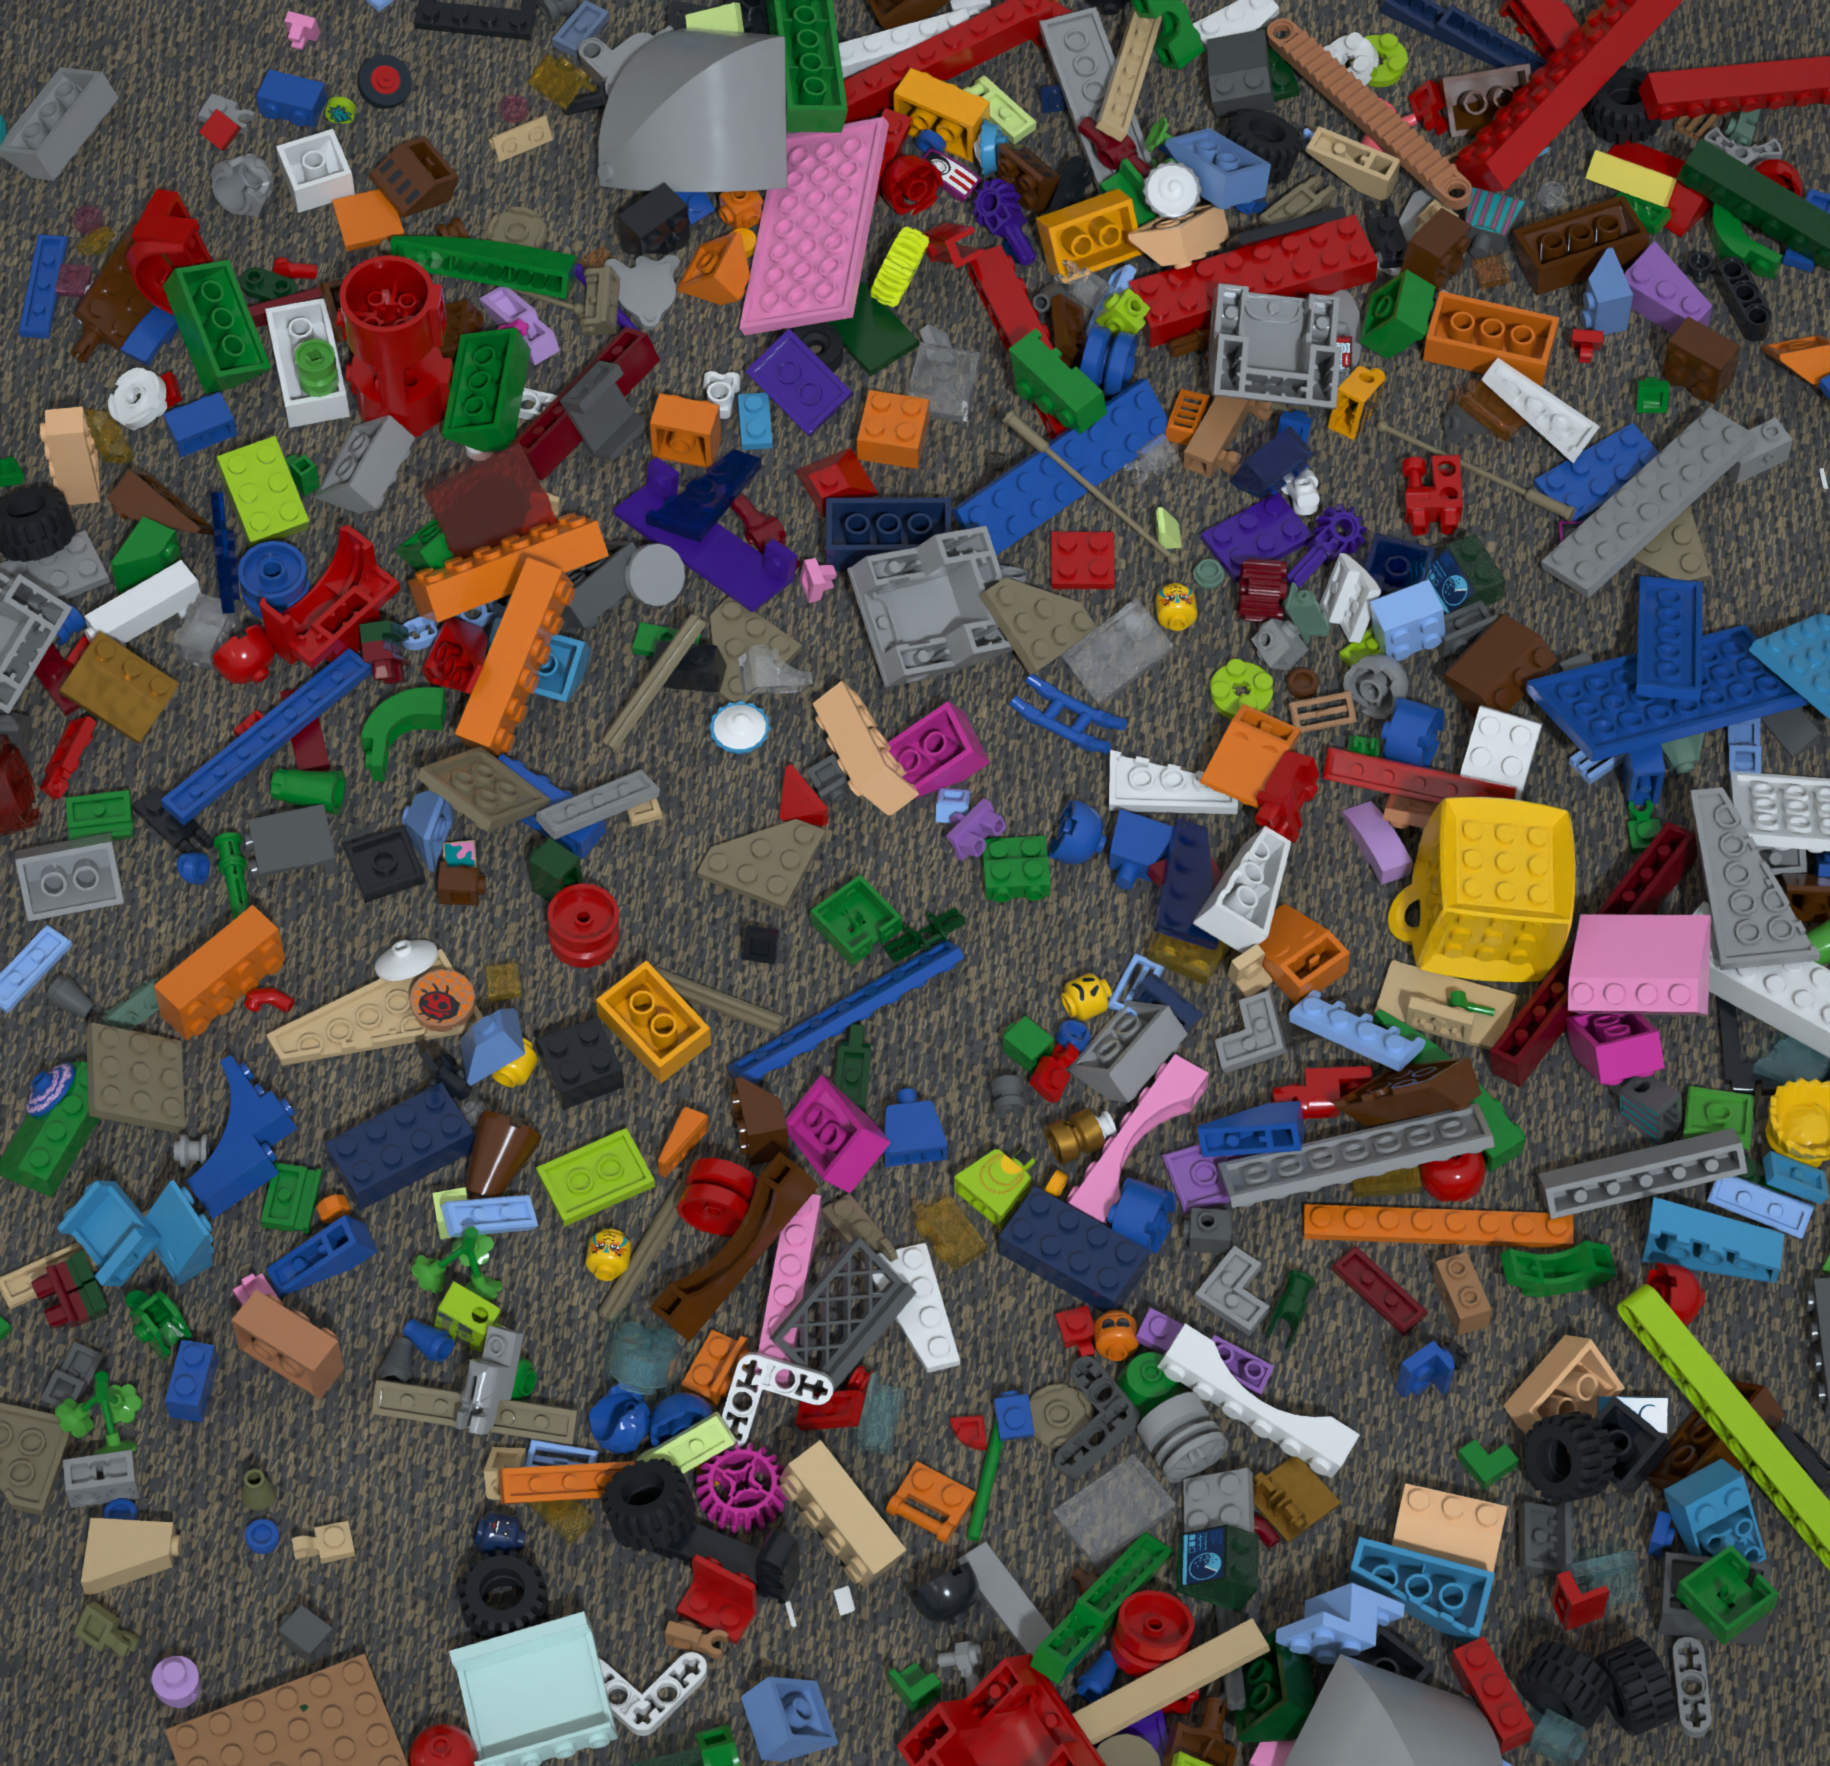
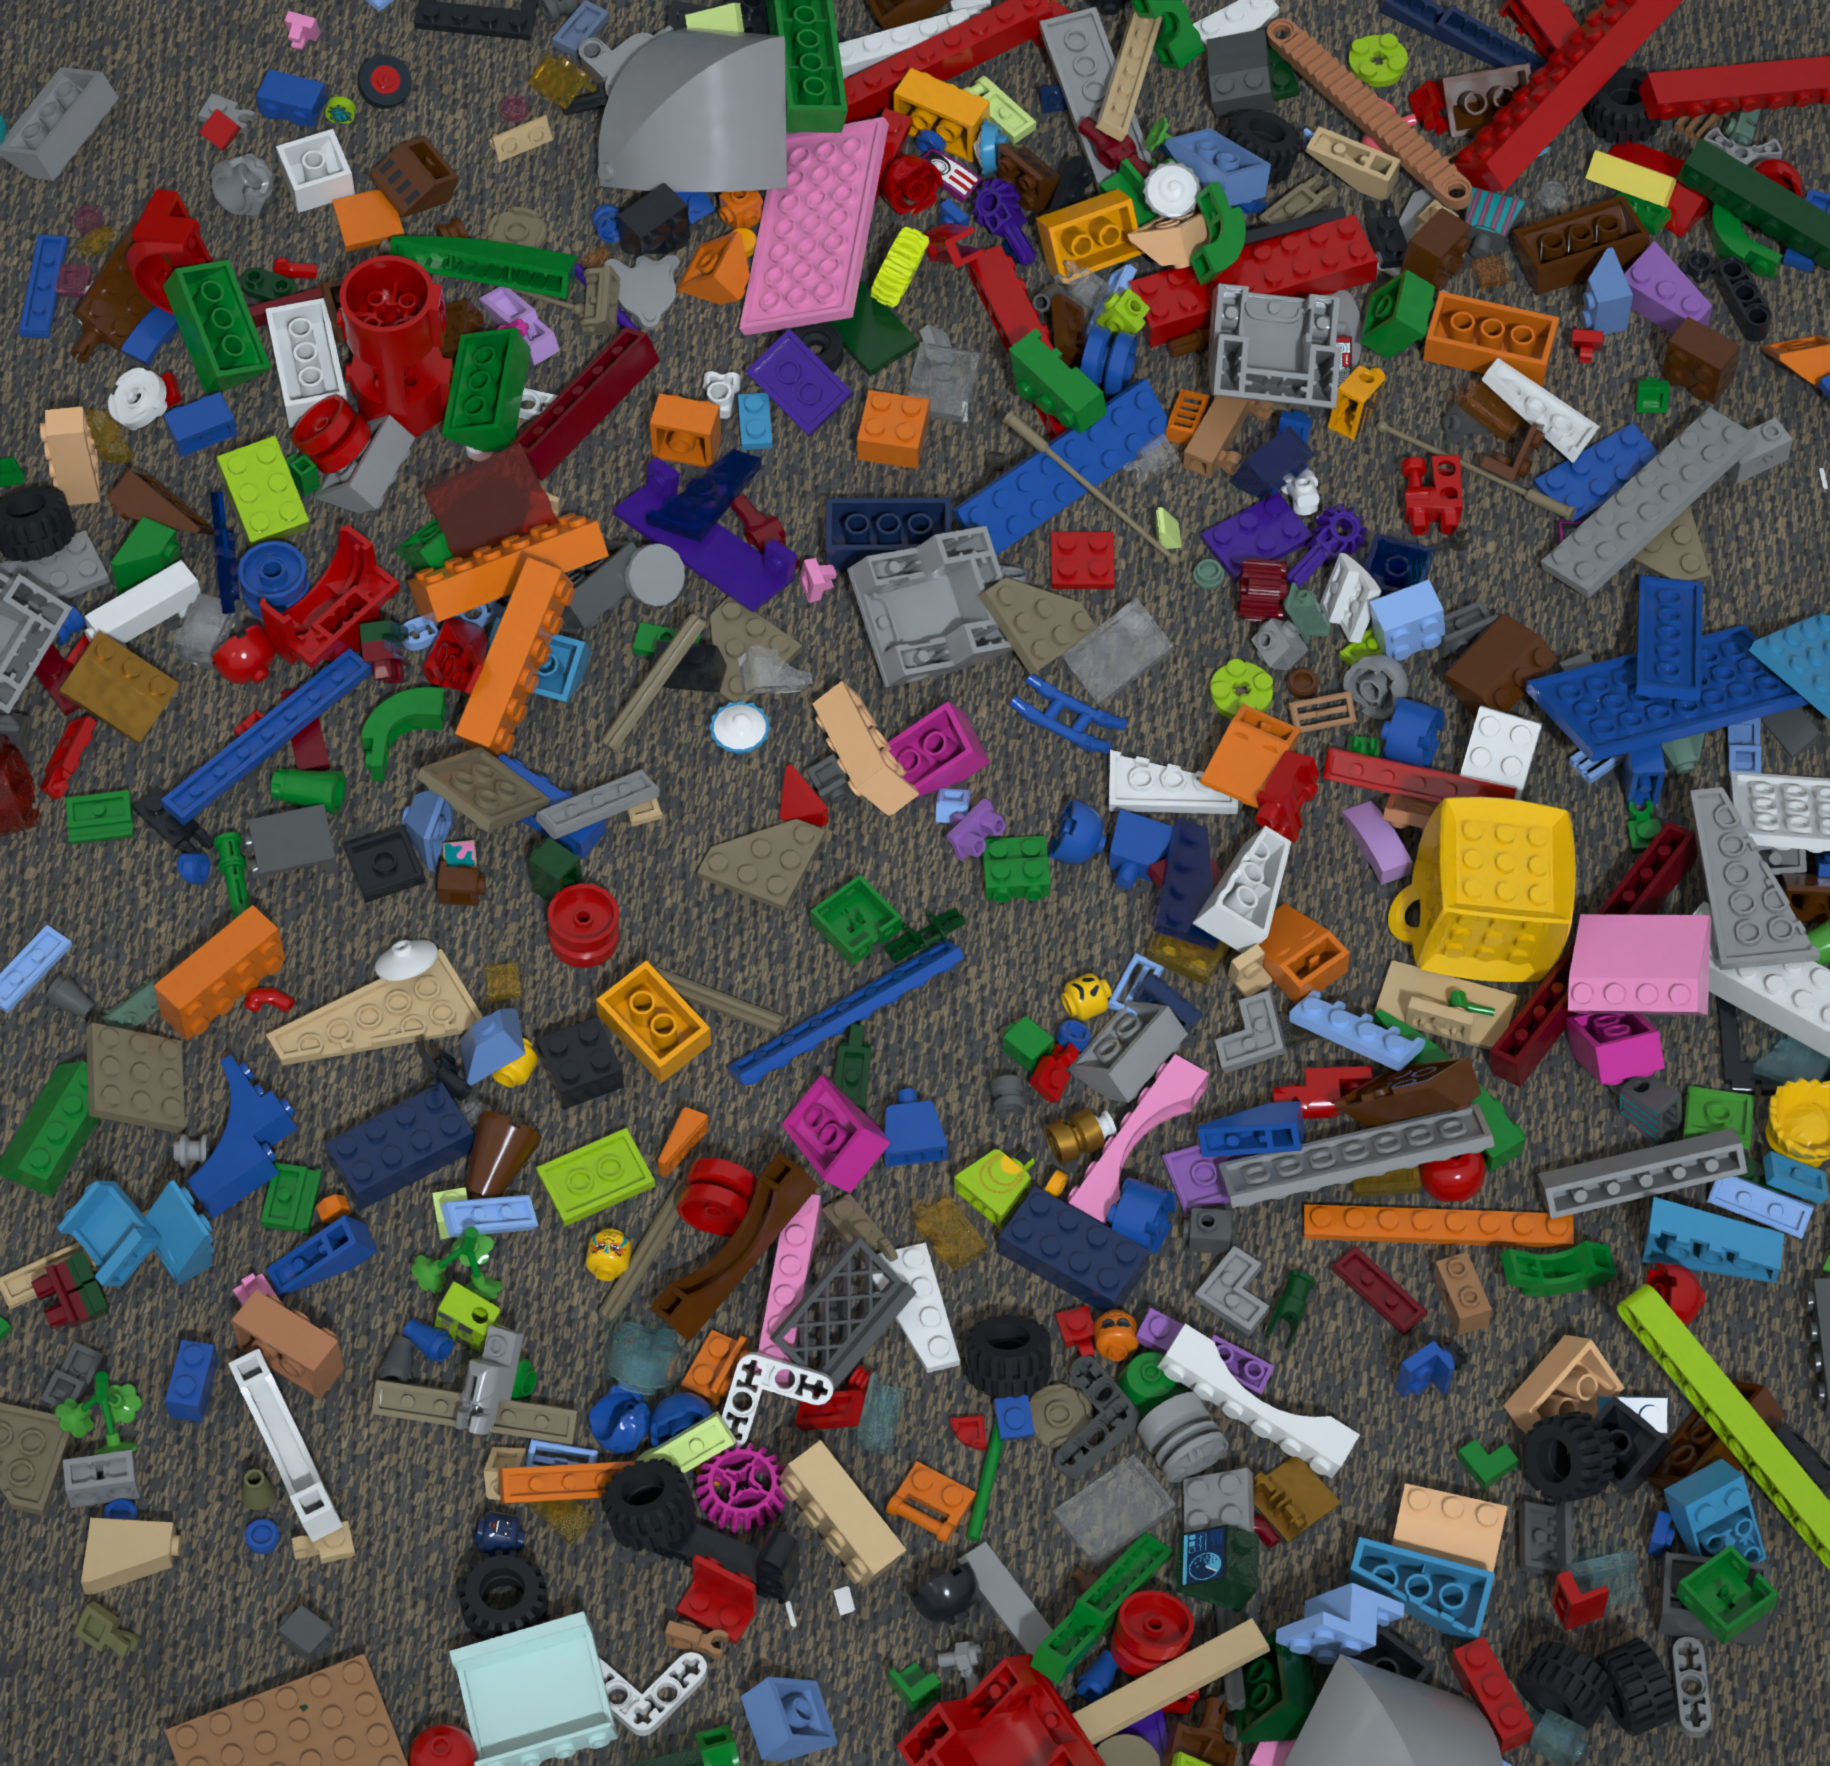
light grey slope [15,833,124,922] -> none
blue dish [26,1062,76,1117] -> none
green hinge [125,1289,192,1362] -> none
lavender piece [152,1656,202,1709] -> none
bright green wheel [294,339,339,397] -> none
tile [409,969,476,1032] -> none
dark grey panel [560,361,651,461] -> none
reddish brown slope [730,1077,789,1166] -> none
black tile [743,925,779,965] -> none
red slope [795,447,878,518] -> none
yellow head [1155,583,1198,631] -> none
white plate [1324,32,1379,86] -> none
slope [1426,533,1506,615] -> none
none -> white arch [228,1348,344,1542]
none -> red wheel [291,394,372,474]
none -> blue wheel [592,204,621,243]
none -> blue plate [939,199,969,226]
none -> black tyre [965,1314,1051,1398]
none -> green arch [1189,182,1246,285]
none -> reddish brown bracket [1480,422,1545,482]

